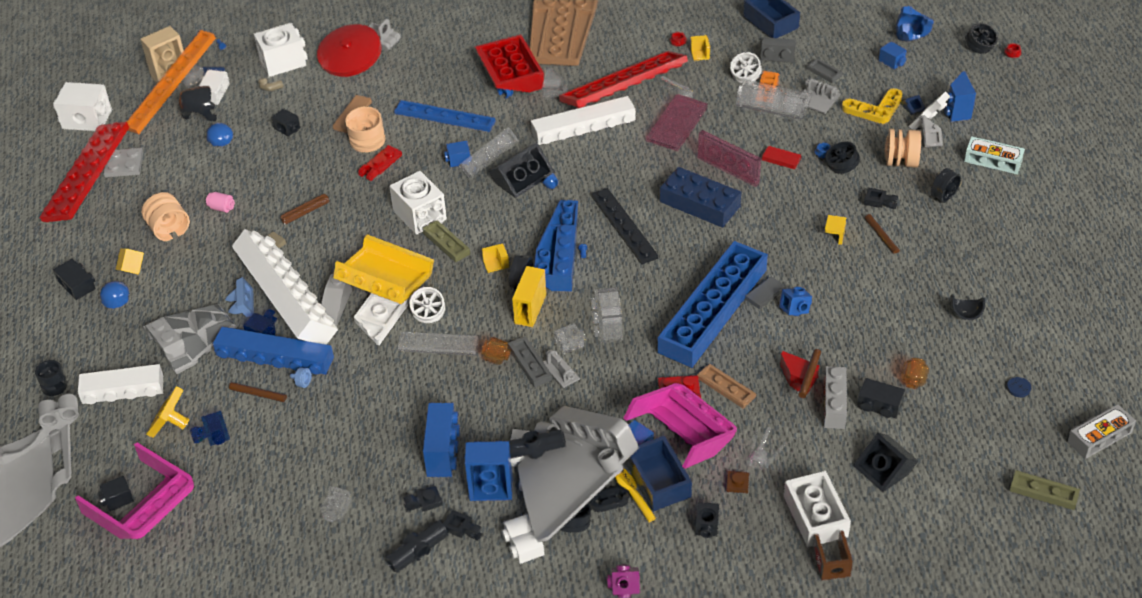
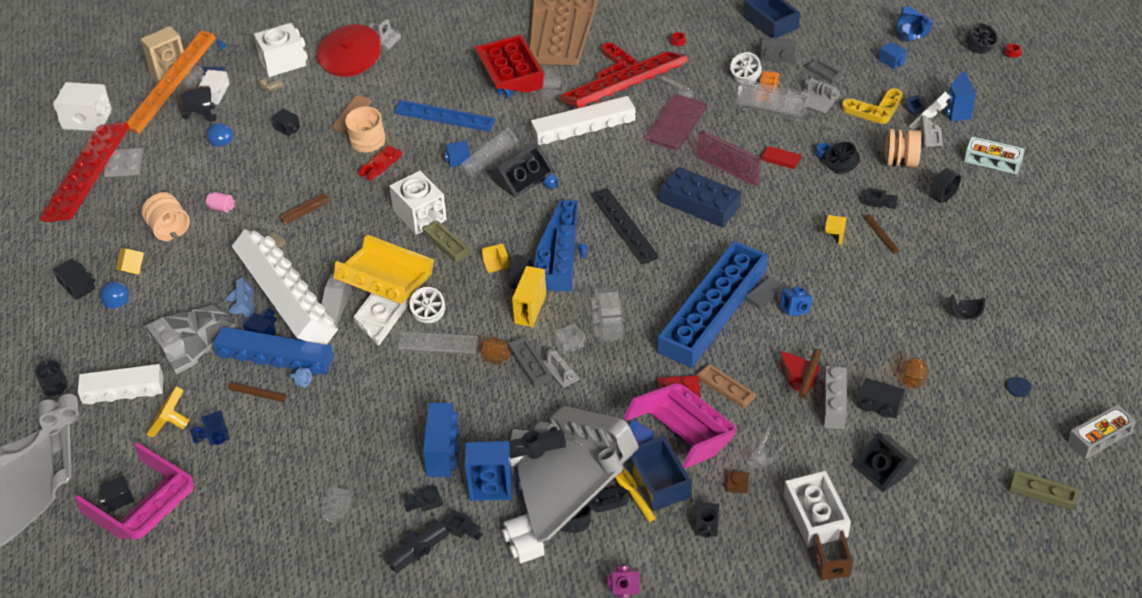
yellow panel [690,35,710,61] -> none
none -> red beam [597,42,637,79]

